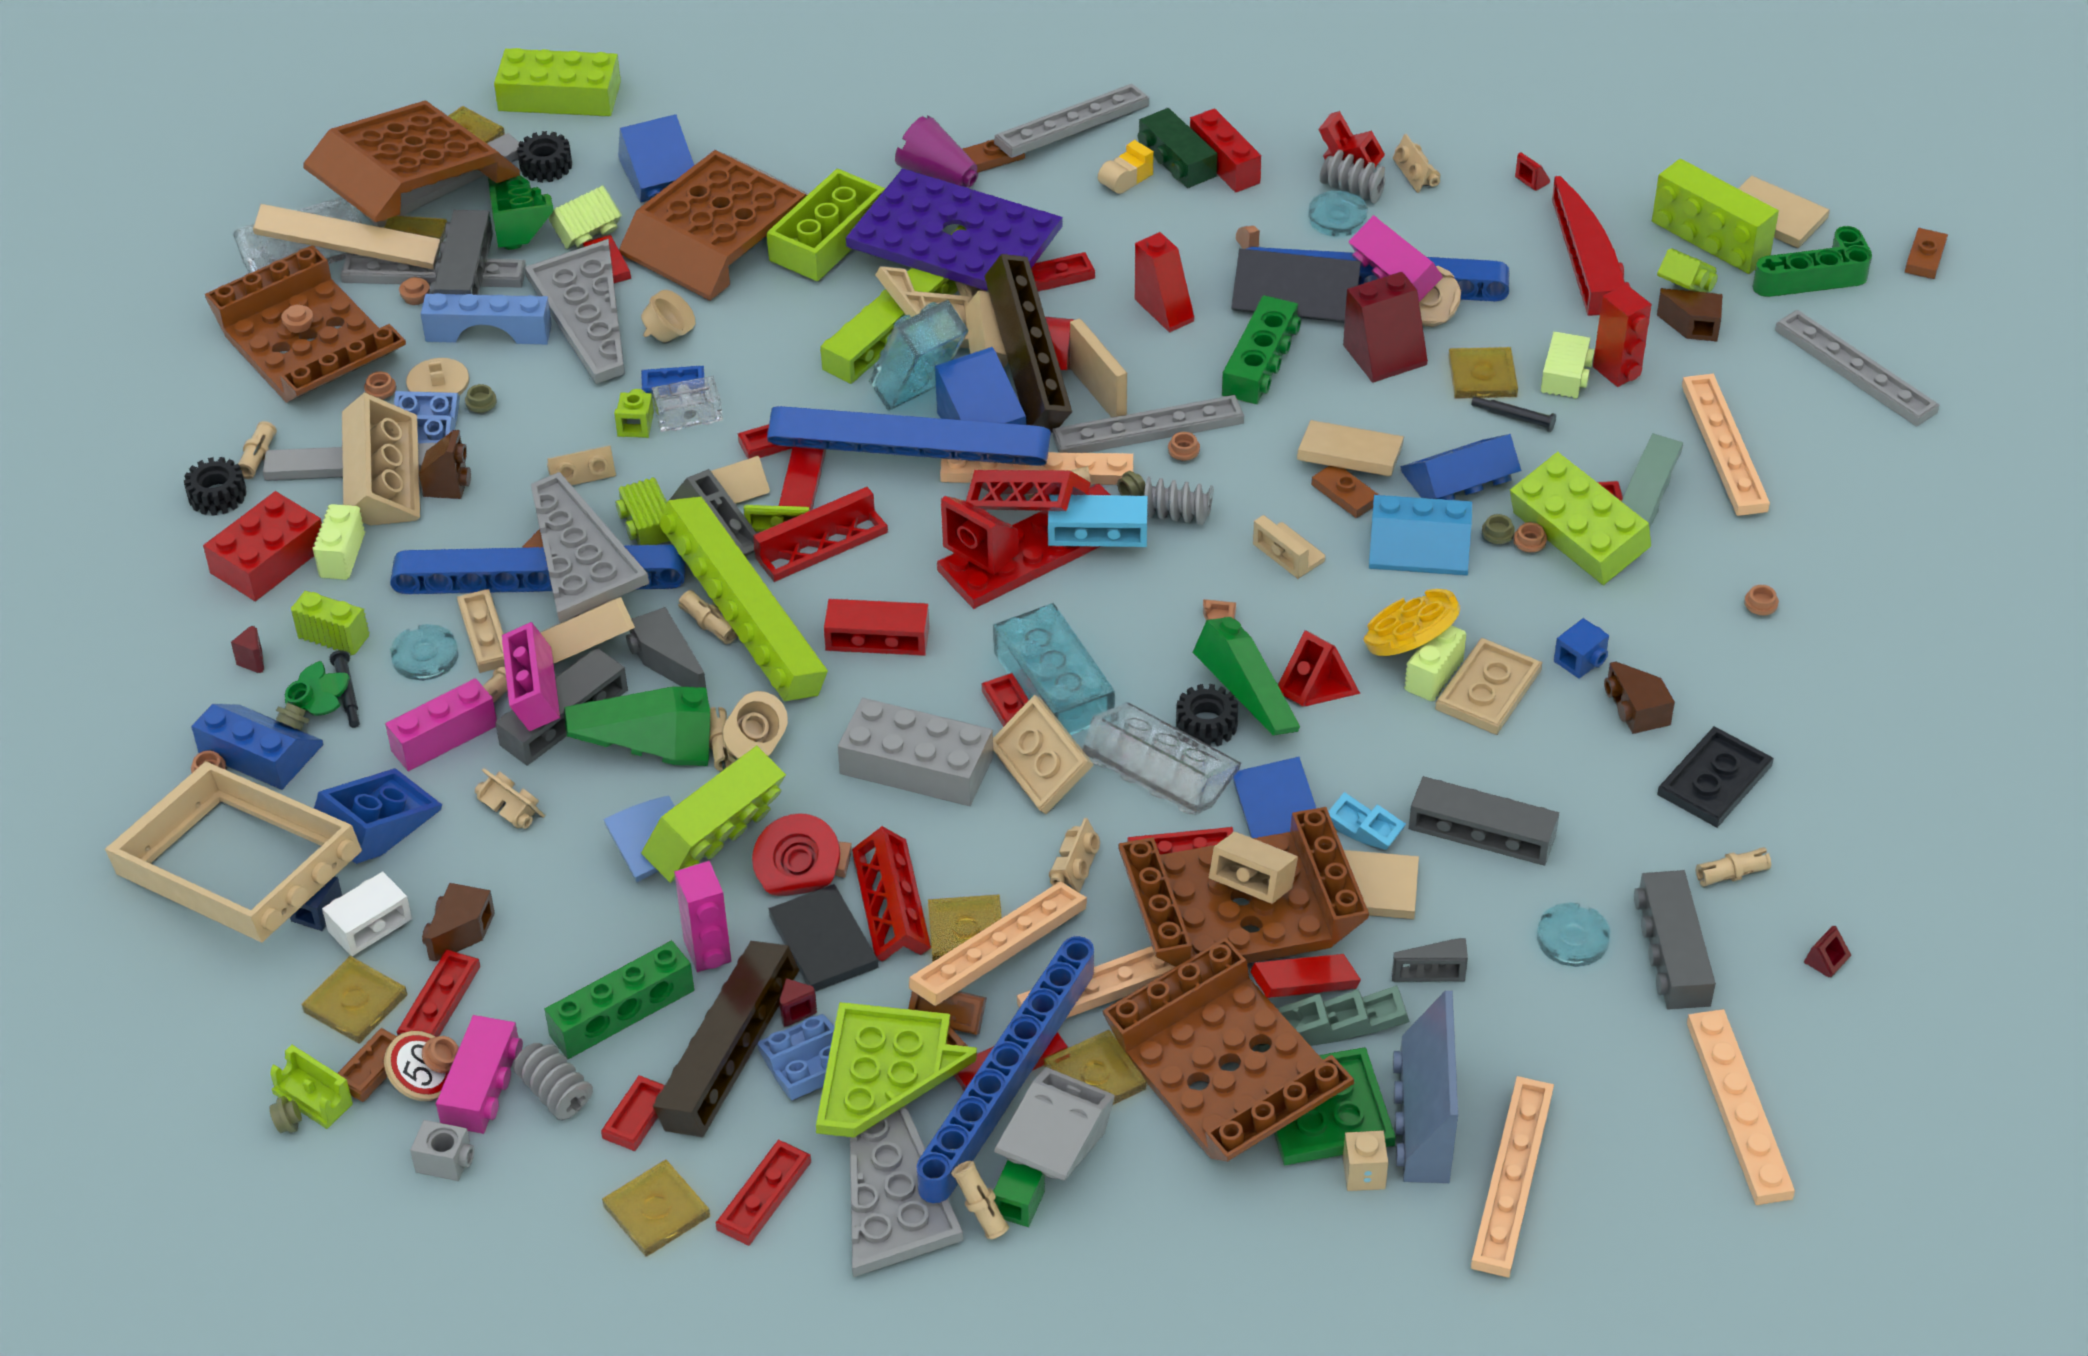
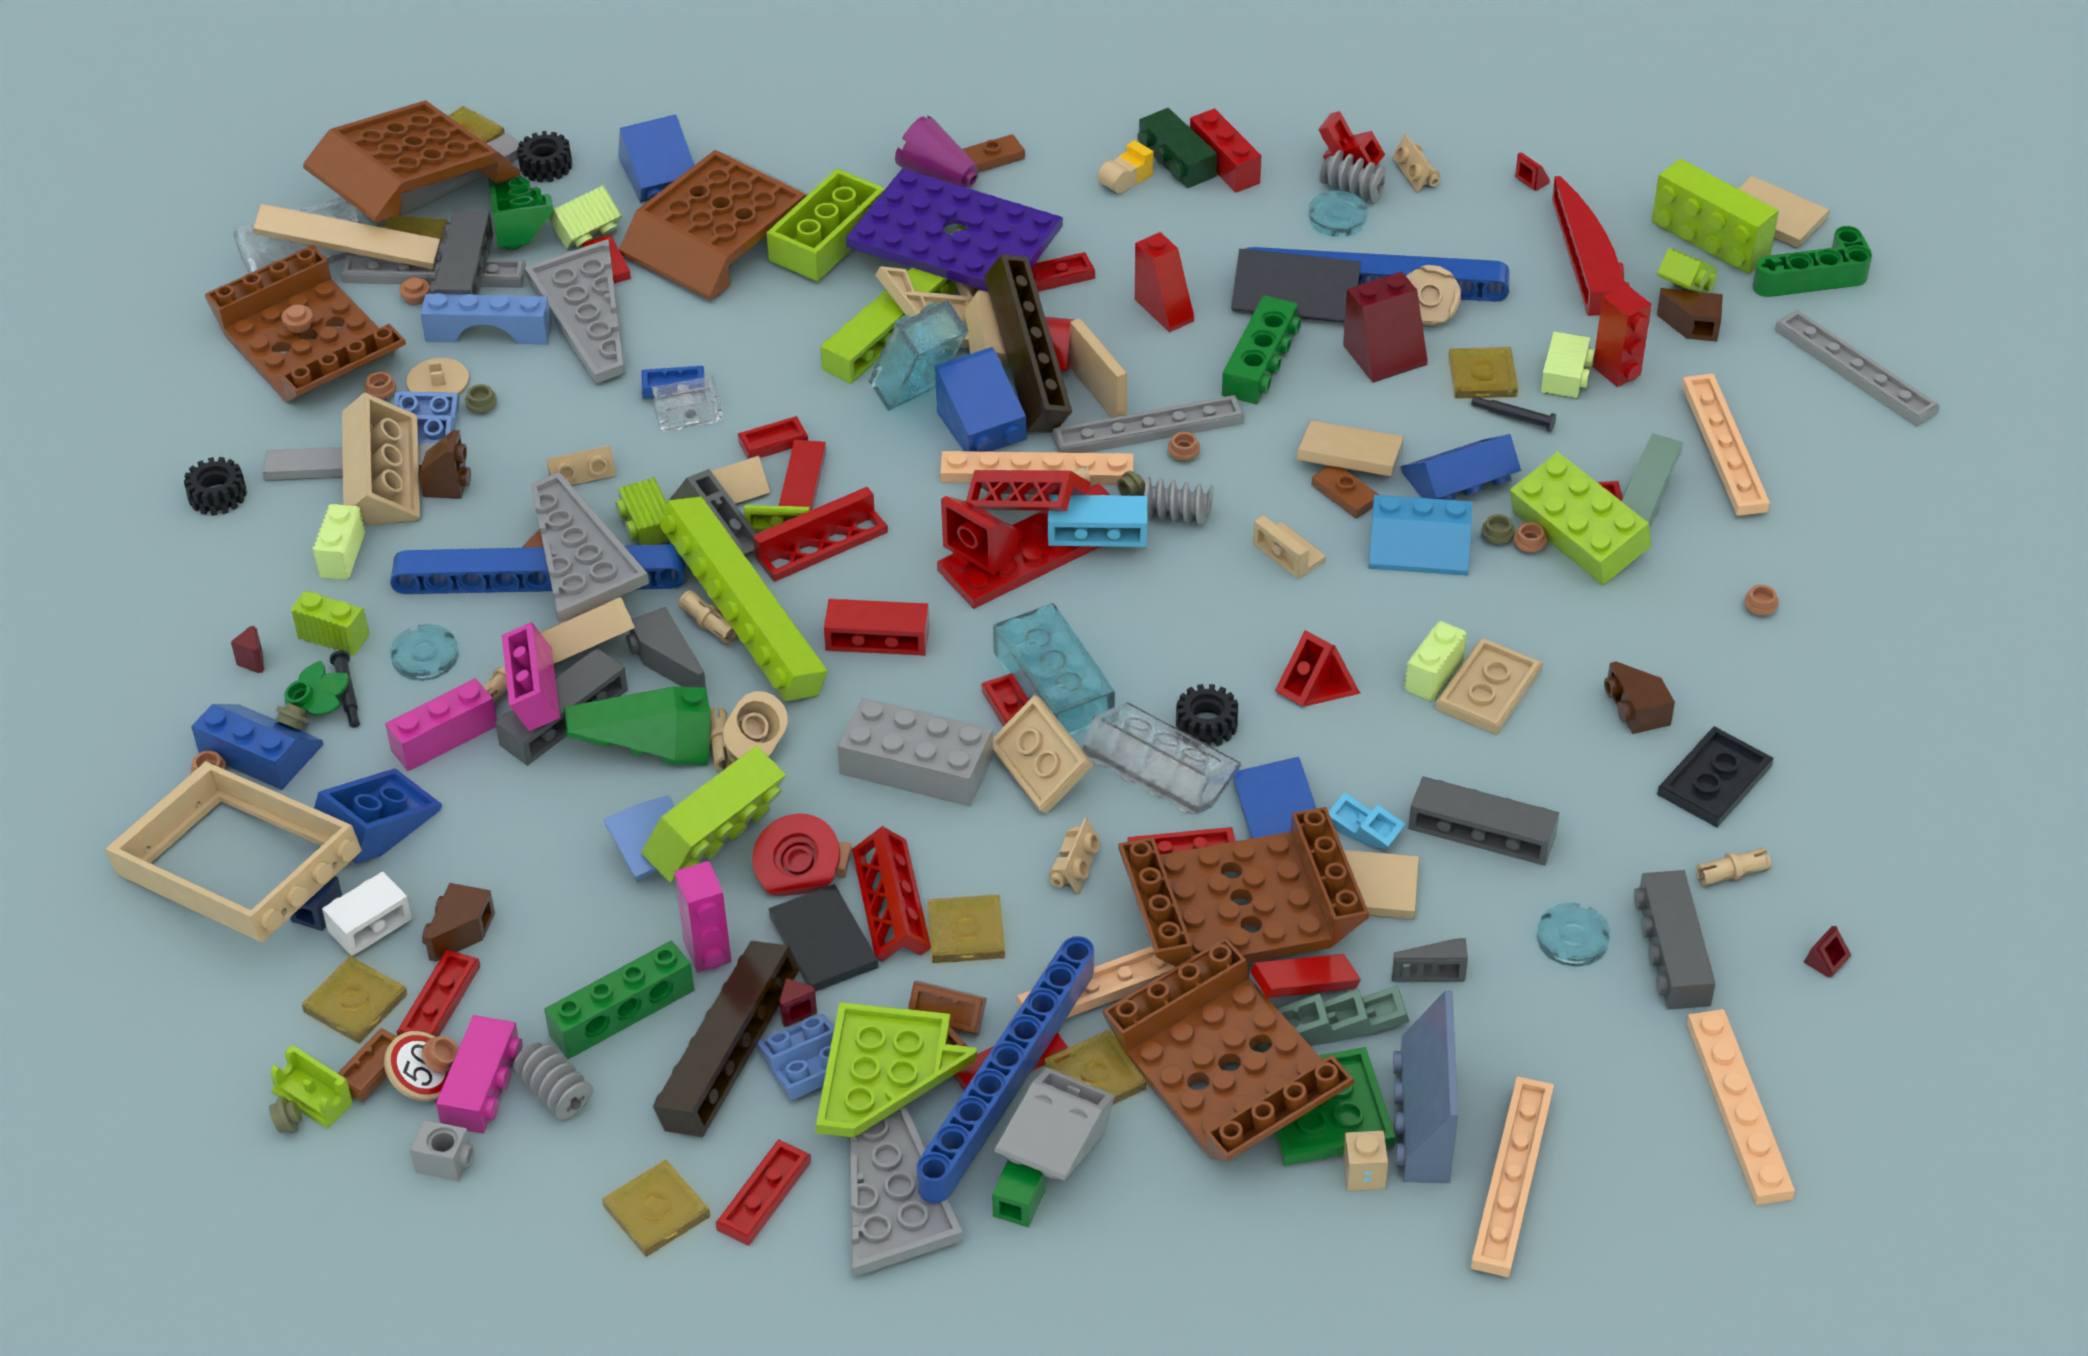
red brick [203,491,322,602] -> none
tan pin [238,421,277,479] -> none
tan tile [457,589,505,673] -> none
tan hinge [475,768,546,829] -> none
lime brick [494,48,621,116] -> none
red tile [601,1075,665,1151] -> none
lime brick [614,389,654,438] -> none
tan piece [641,289,695,343] -> none
blue beam [767,406,1051,466] -> none
light nougat plate [909,881,1087,1006] -> none
tan pin [951,1160,1009,1239] -> none
light grey tile [994,84,1150,158] -> none
green wedge [1192,617,1300,736] -> none
nougat tile [1203,599,1236,620] -> none
tan brick [1209,831,1298,904] -> none
nougat tile [1235,225,1260,249] -> none
dark pink brick [1348,215,1443,302] -> none
yellow tile [1363,589,1460,656] -> none
blue brick [1554,618,1609,679] -> none
dark orange plate [1905,228,1948,279] -> none

